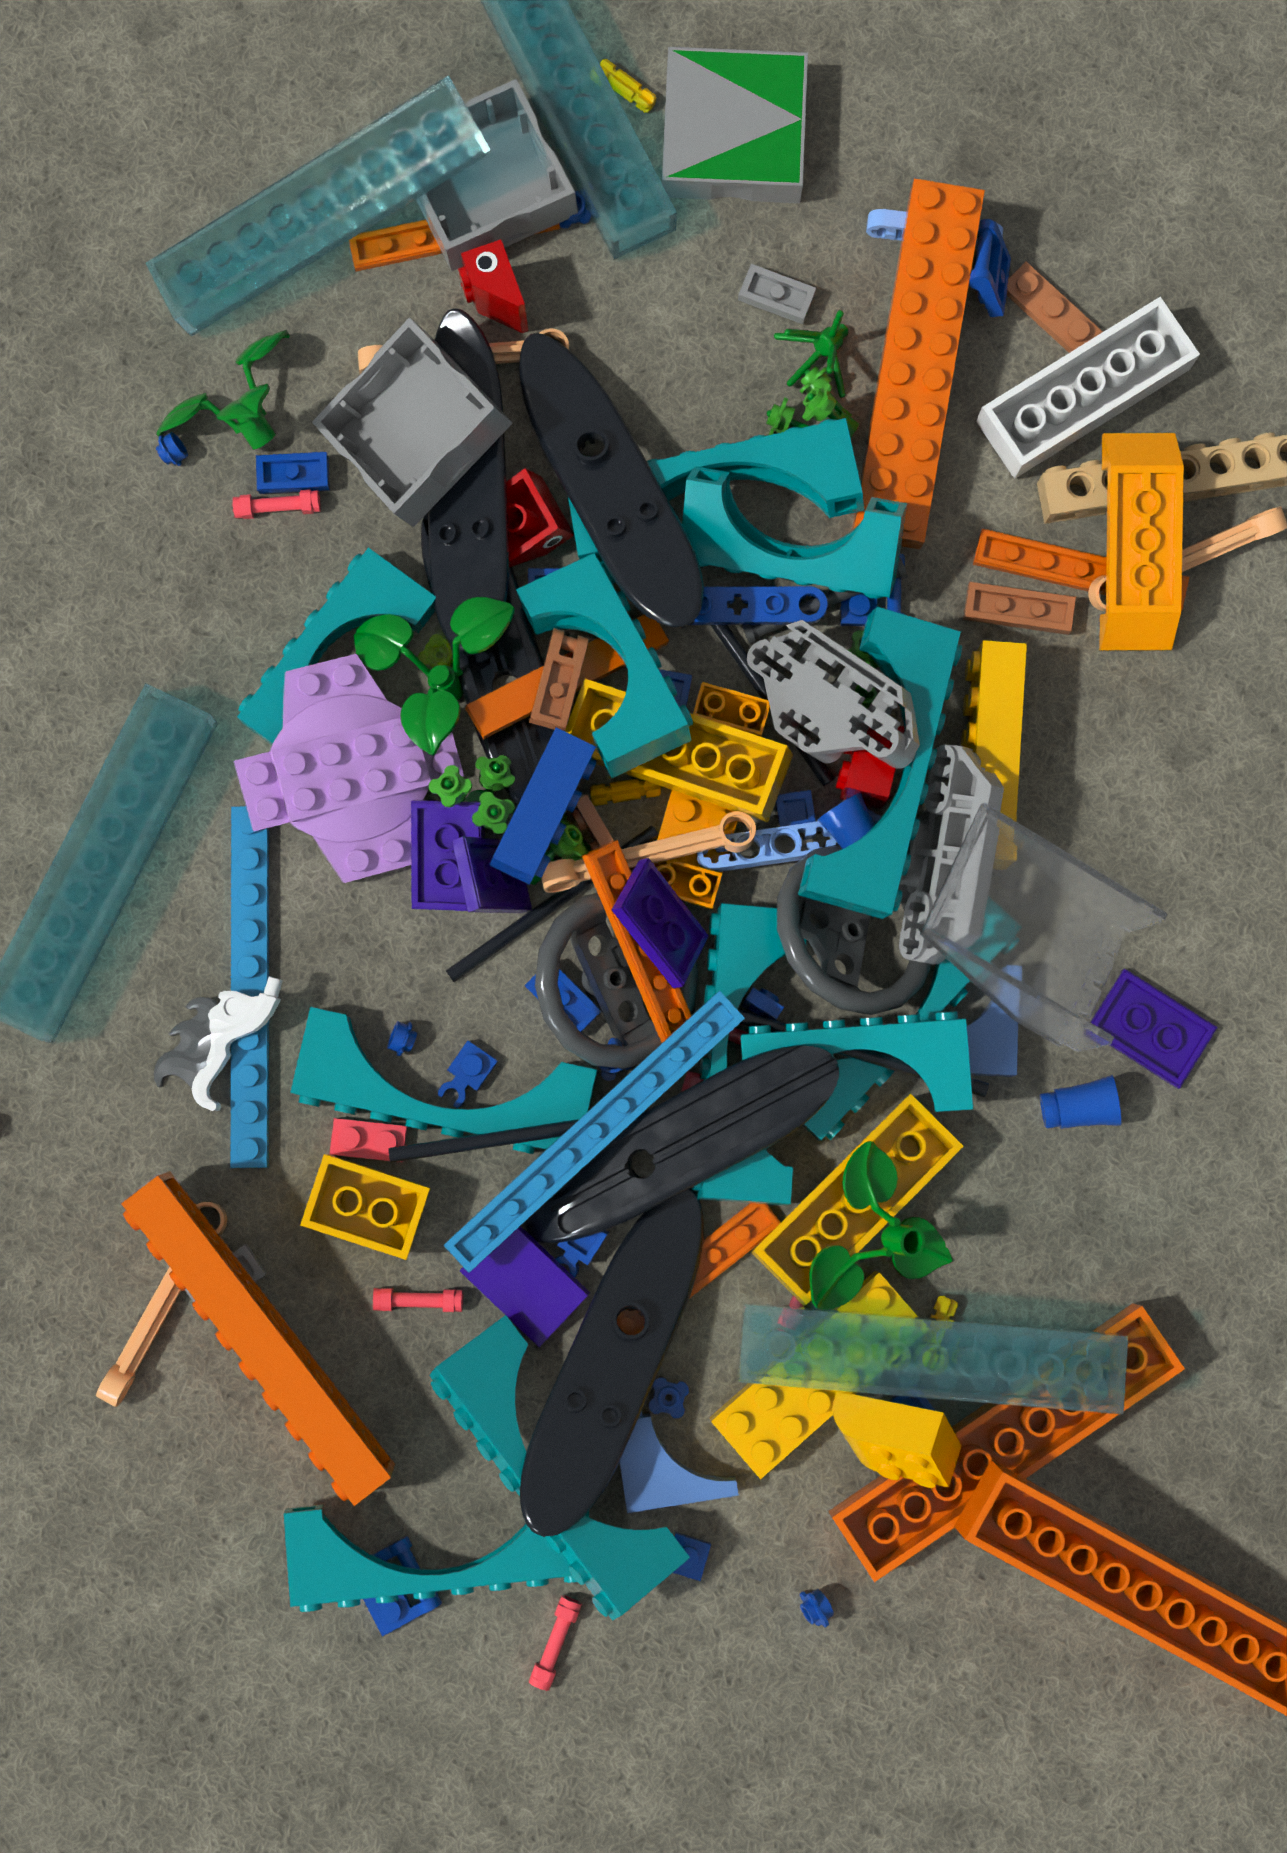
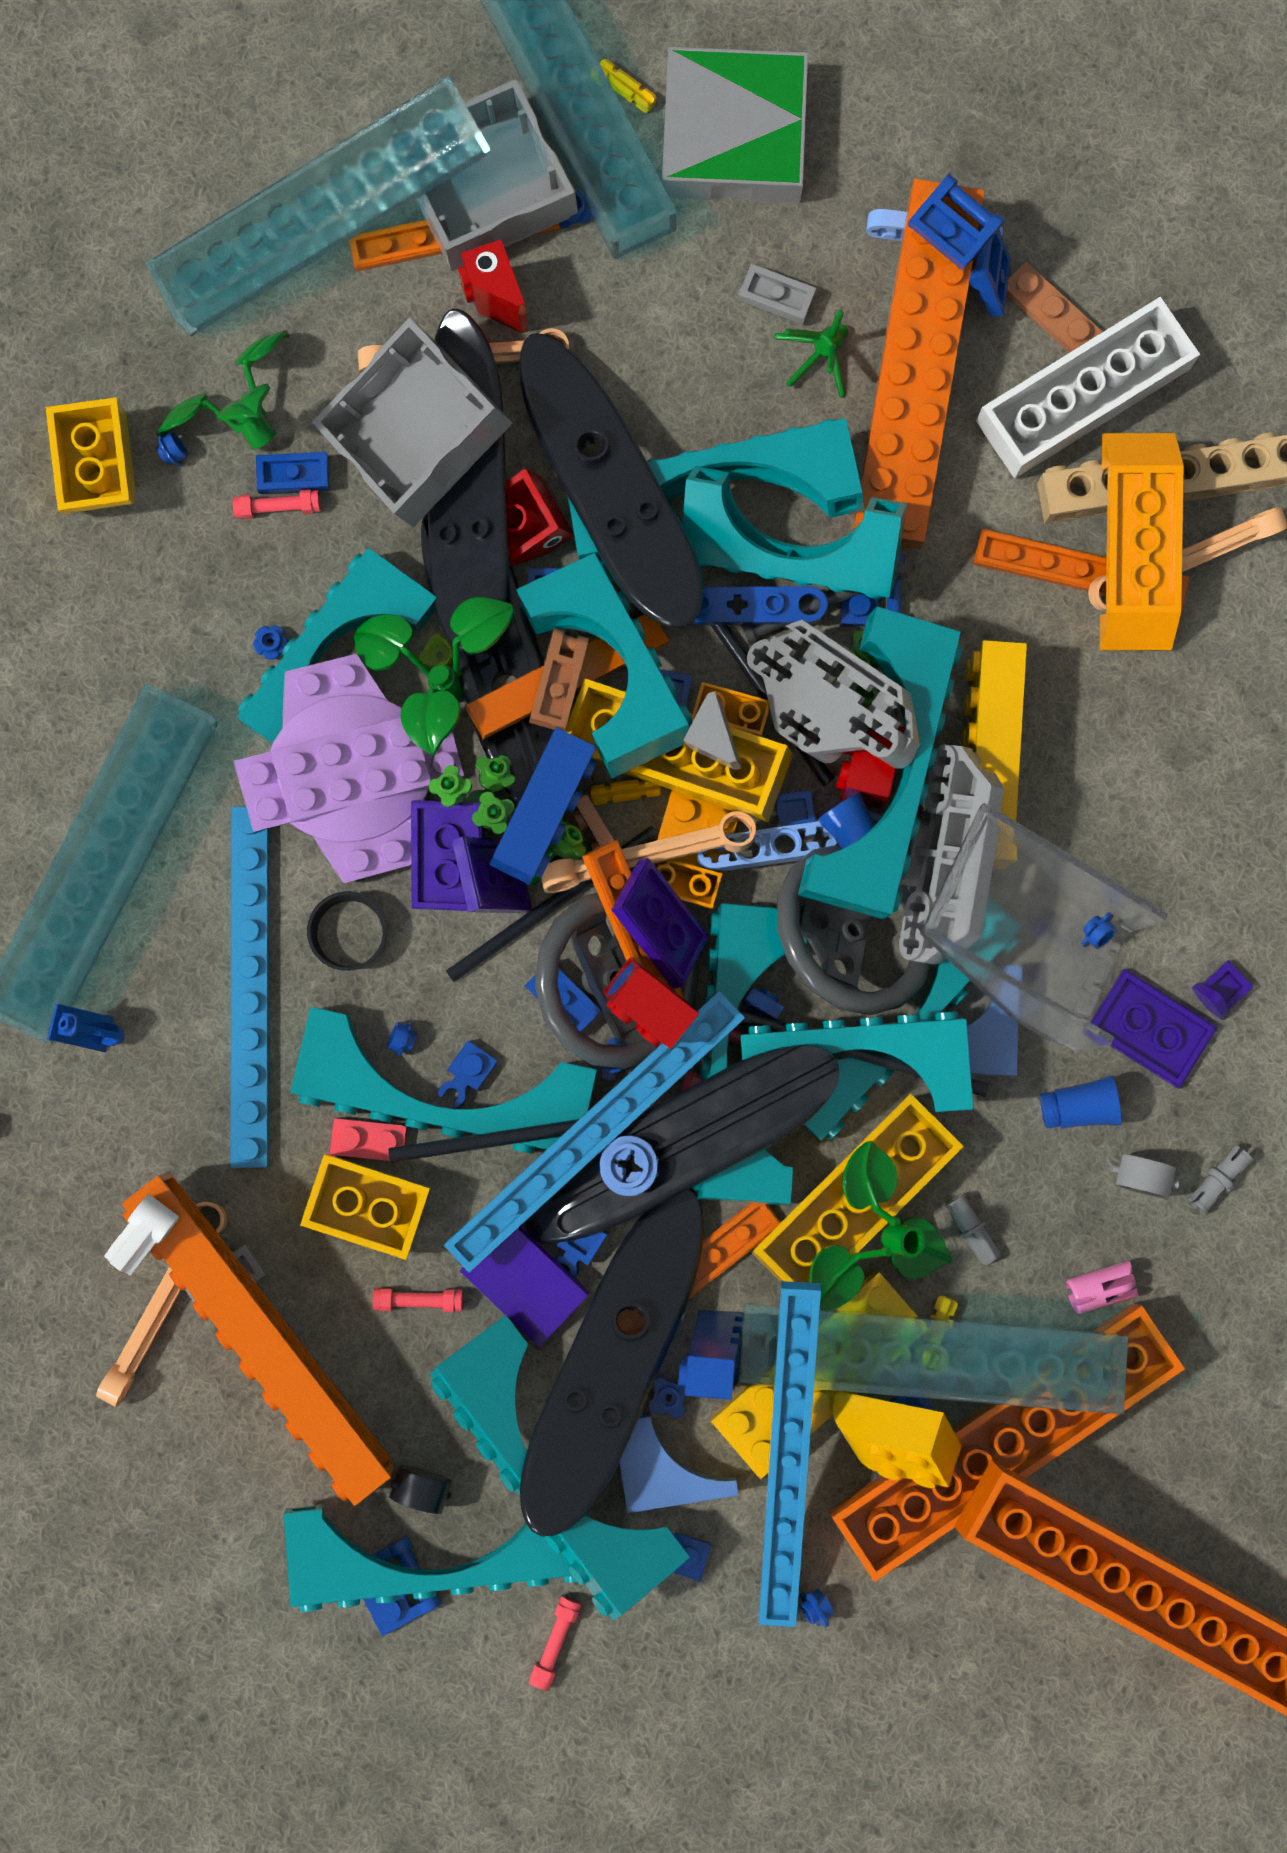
piece [154,976,283,1111] -> none
bright green plant [766,366,859,438] -> none
nougat plate [963,582,1076,635] -> none
none -> yellow brick [45,397,136,514]
none -> blue hinge [47,1003,125,1052]
none -> white piece [104,1194,180,1276]
none -> blue plate [253,625,289,660]
none -> black tyre [307,891,387,971]
none -> black piece [389,1465,452,1514]
none -> medium blue gear [600,1136,659,1196]
none -> red brick [603,957,699,1049]
none -> blue wedge [679,1310,744,1400]
none -> light grey slope [683,691,742,770]
none -> dark azure plate [758,1281,821,1627]
none -> blue plate [908,174,1005,271]
none -> light grey axle [944,1193,1000,1266]
none -> bright pink arm [1066,1261,1139,1314]
none -> blue plate [1081,912,1117,949]
none -> light grey piece [1112,1154,1180,1199]
none -> light grey pin [1187,1145,1253,1215]
none -> dark purple tile [1192,960,1253,1020]

